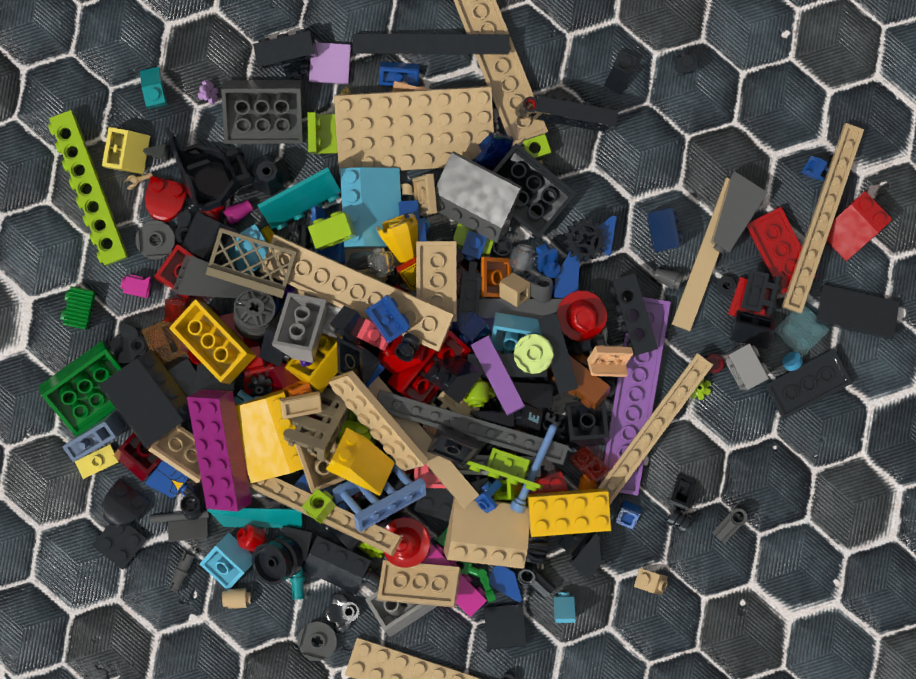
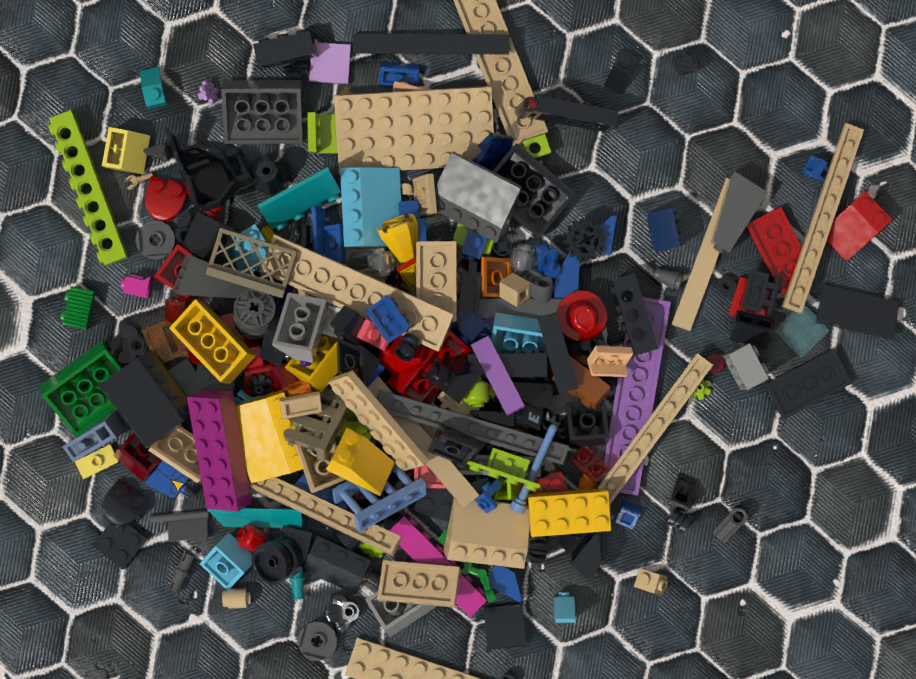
black wheel [180,495,203,520] -> none
dark pink cone [222,200,253,225] -> none
lime brick [302,489,336,524] -> none
lime brick [308,211,357,251] -> none
red hat [384,518,431,568] -> none
yellowish green tile [514,334,554,374] -> none
black piece [518,561,556,599] -> none
dark azure tile [782,352,803,371] -> none

